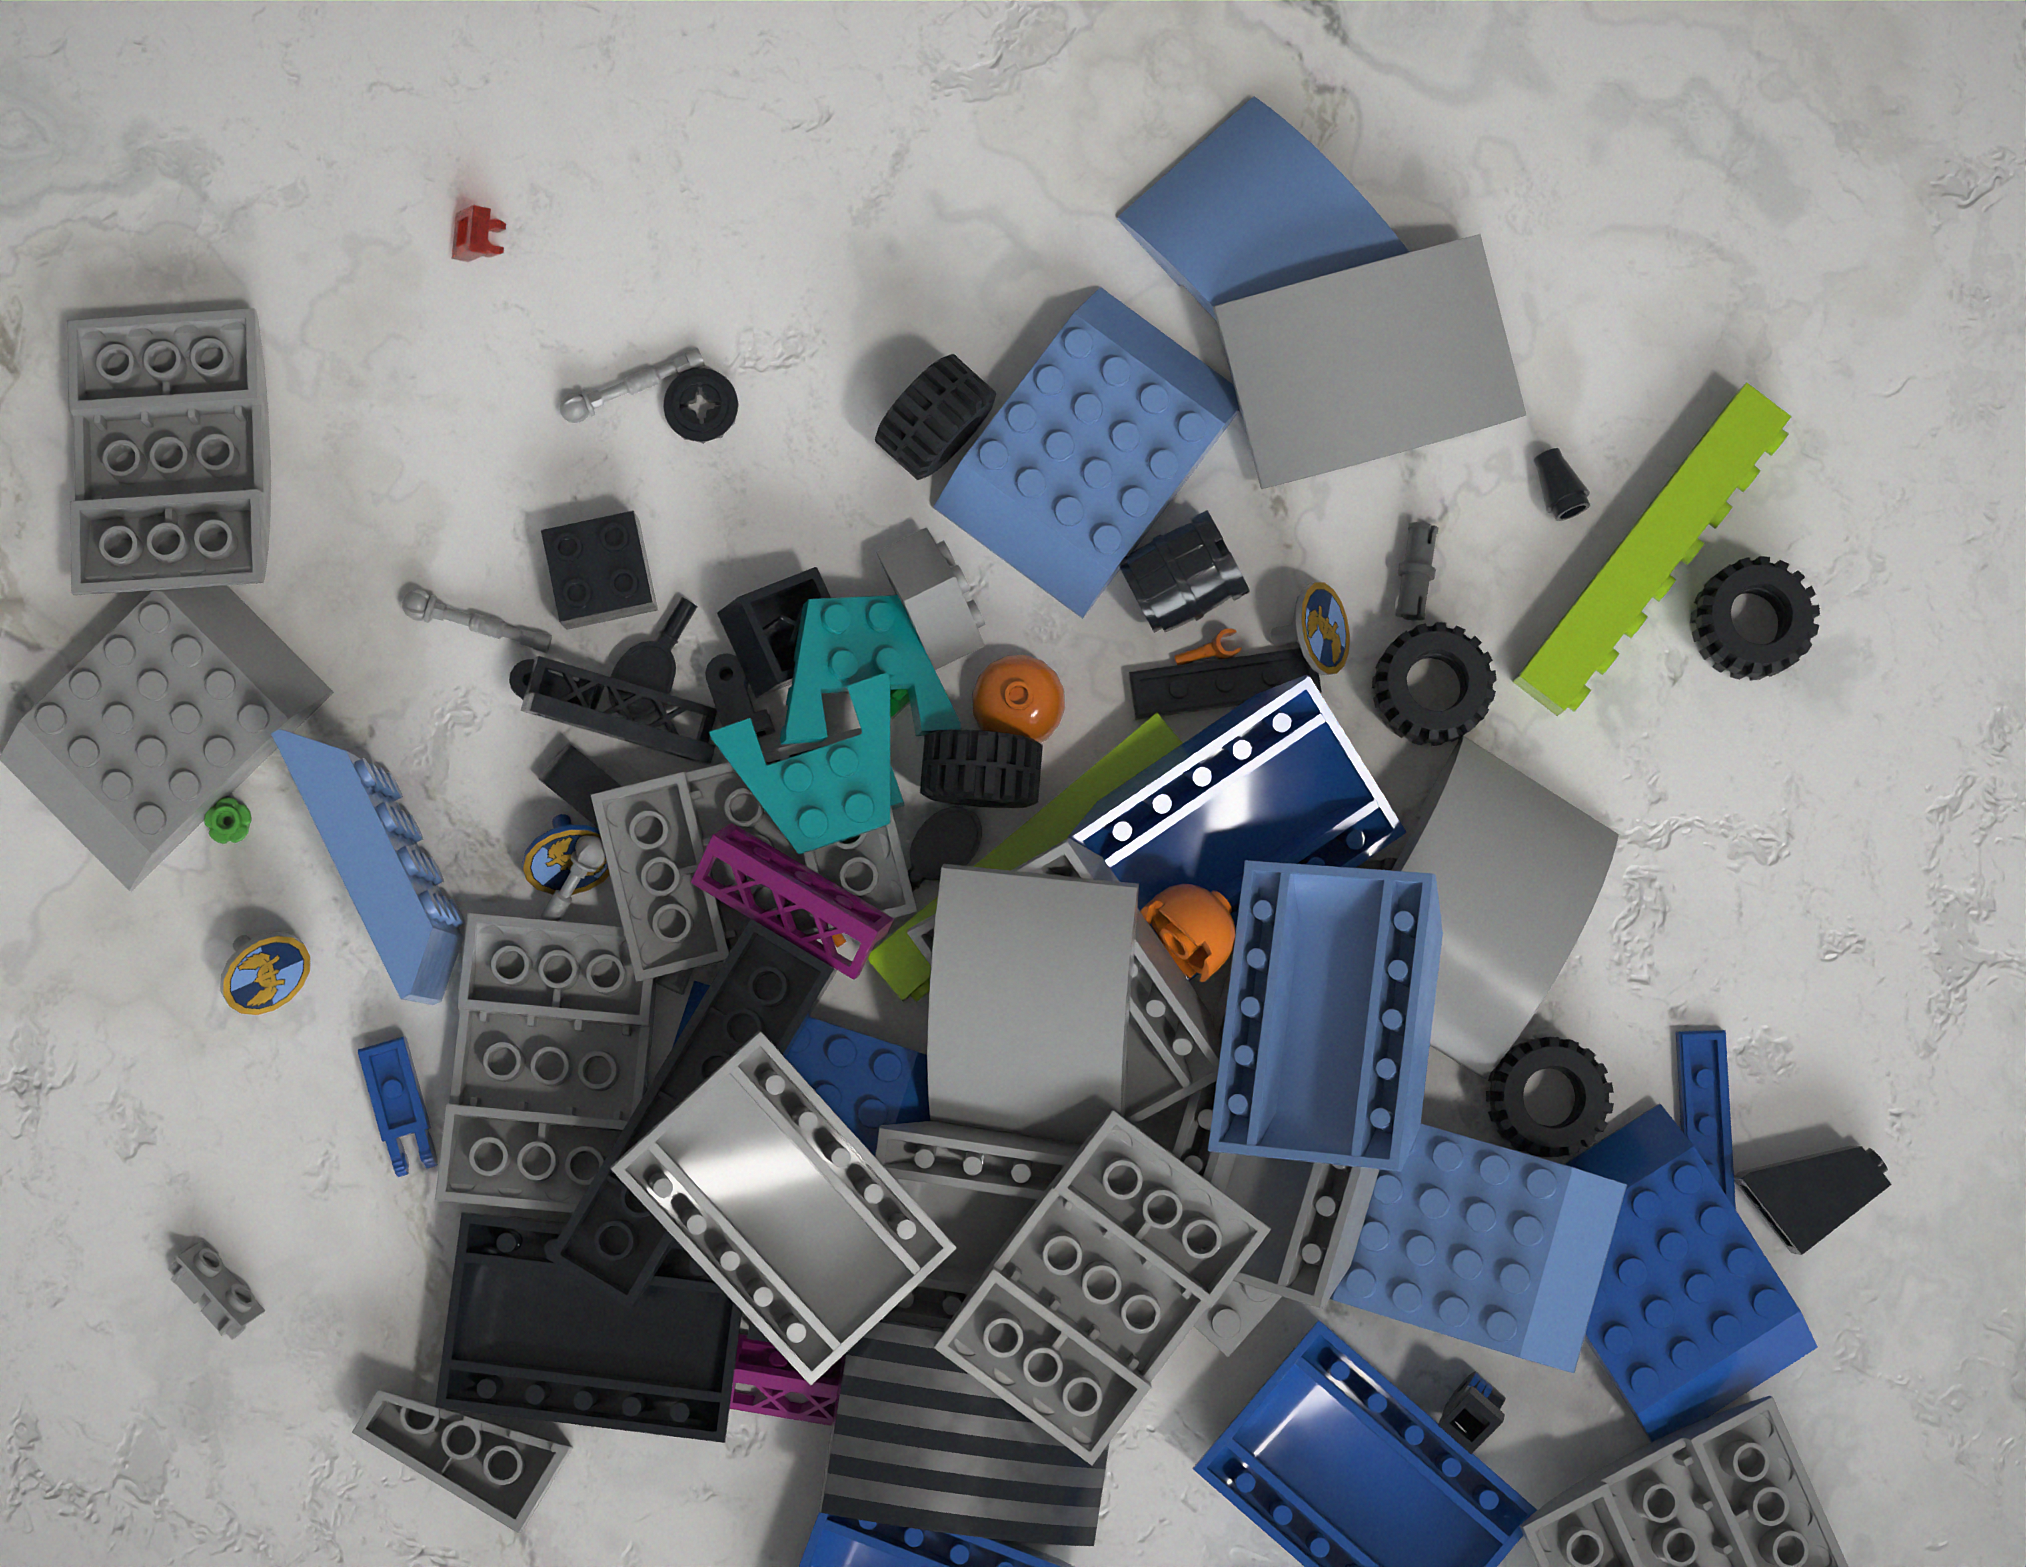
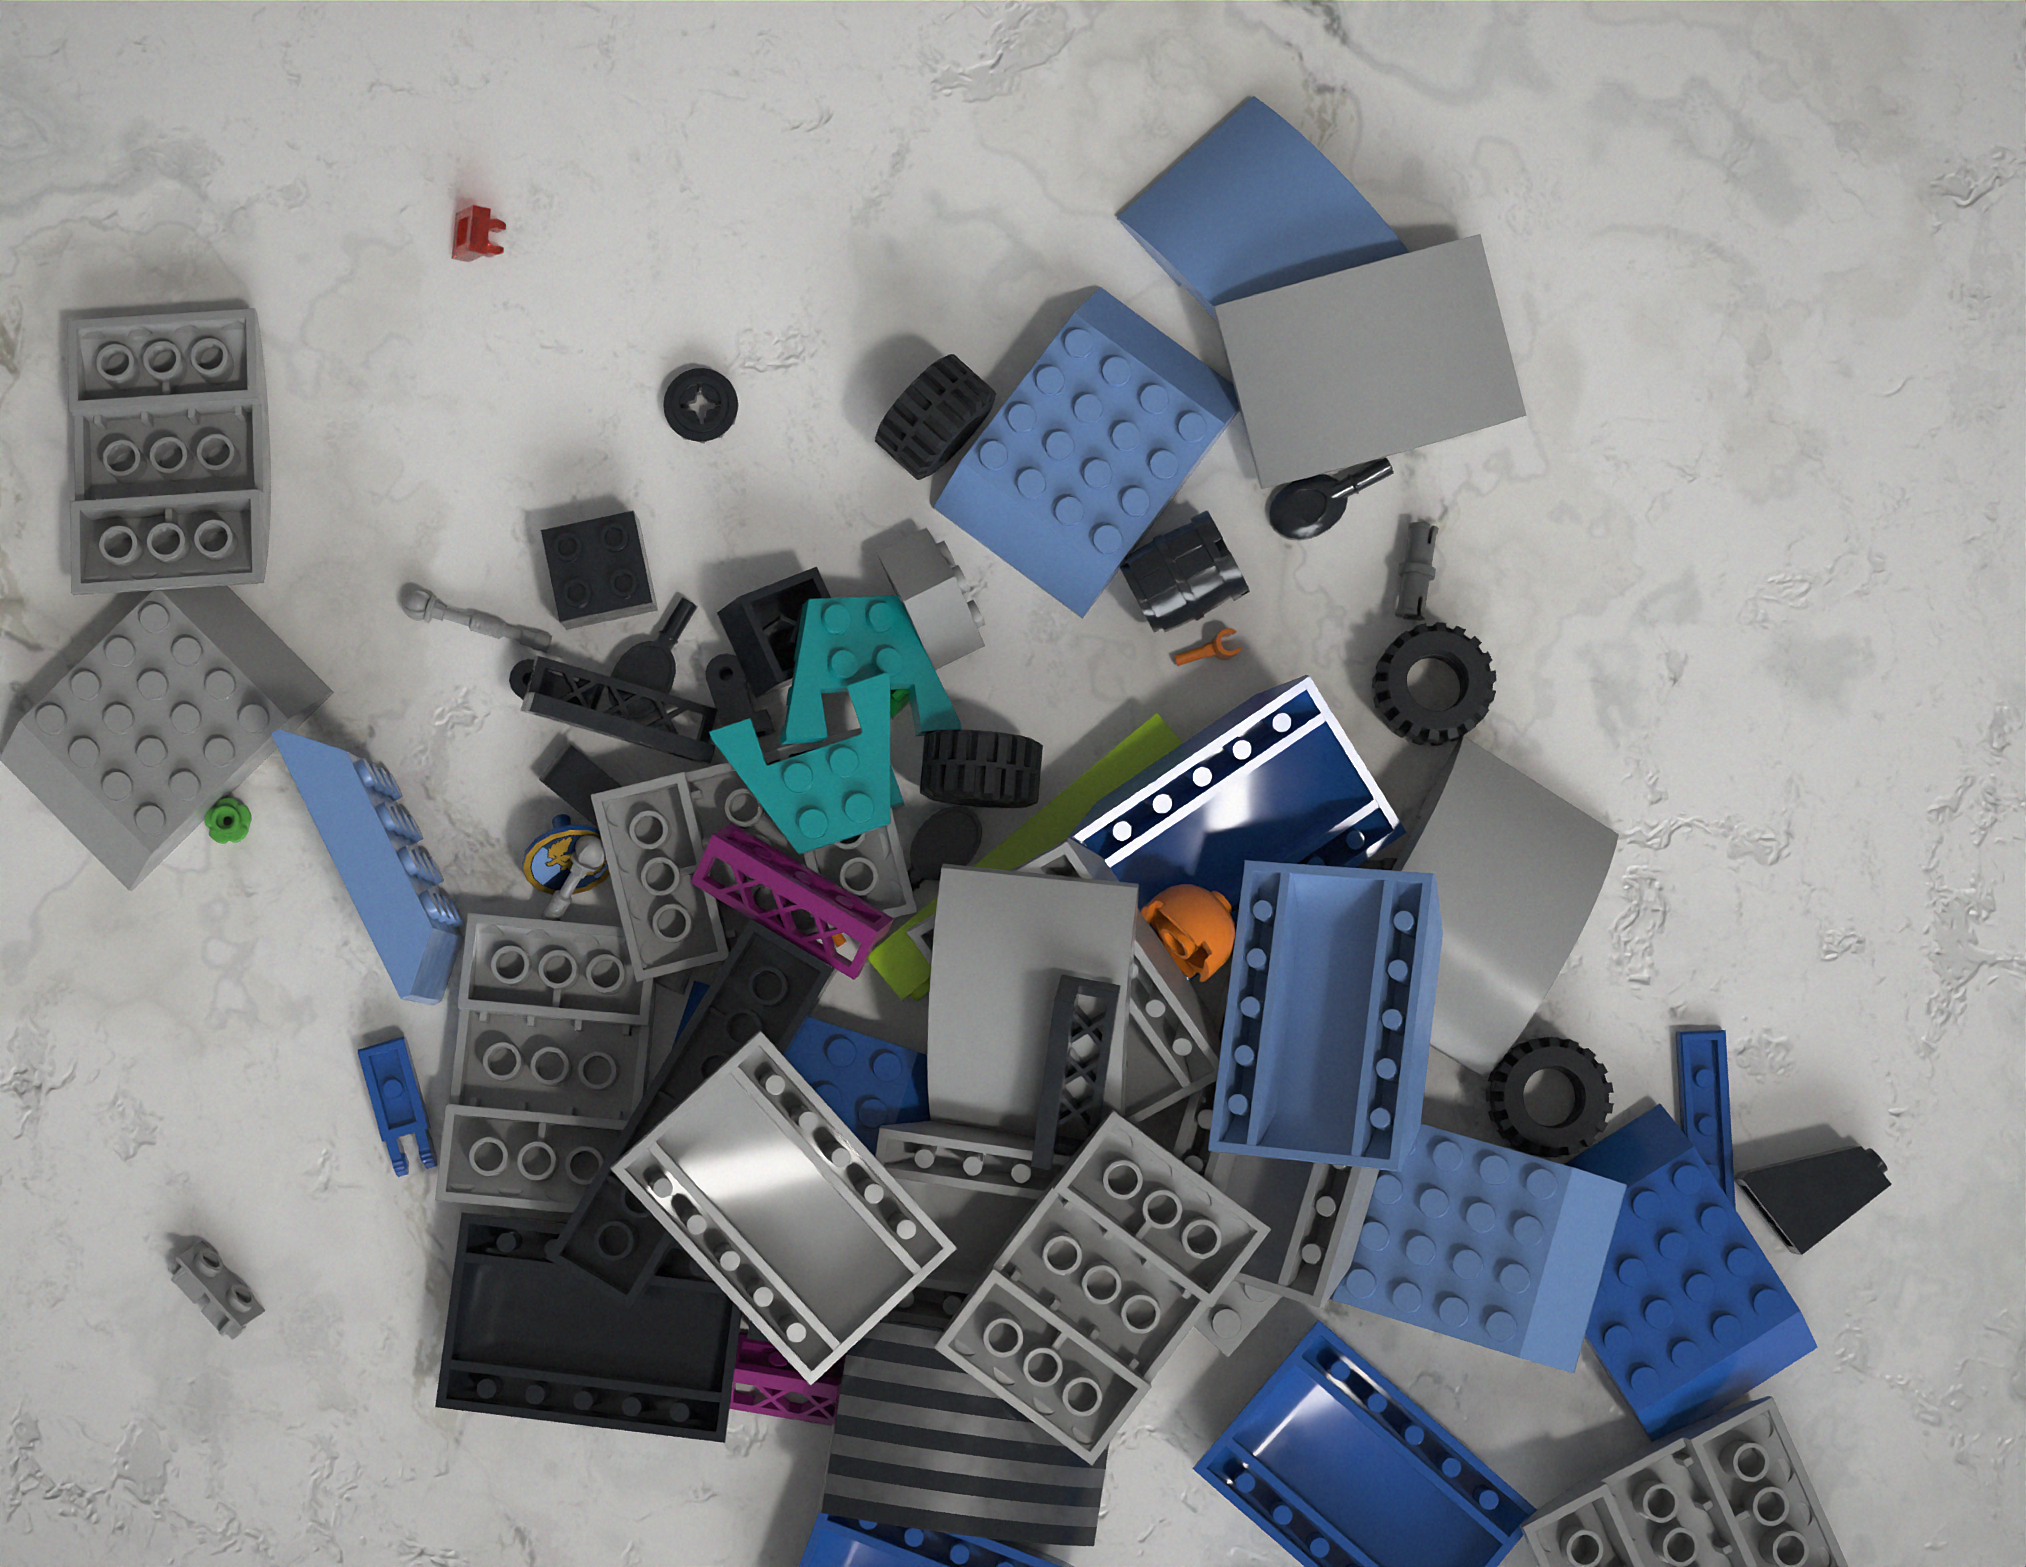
shield [220,932,310,1015] -> none
light grey wedge [352,1390,573,1533] -> none
light grey piece [560,348,705,423] -> none
orange cylinder [972,655,1065,743] -> none
black tile [1128,648,1322,720] -> none
shield [1271,582,1350,675] -> none
black leg [1438,1371,1506,1454] -> none
lime brick [1513,382,1792,716] -> none
black cone [1534,448,1590,521] -> none
black tyre [1690,556,1820,681] -> none
none -> black fence [1031,975,1121,1170]
none -> black piece [1269,457,1394,541]

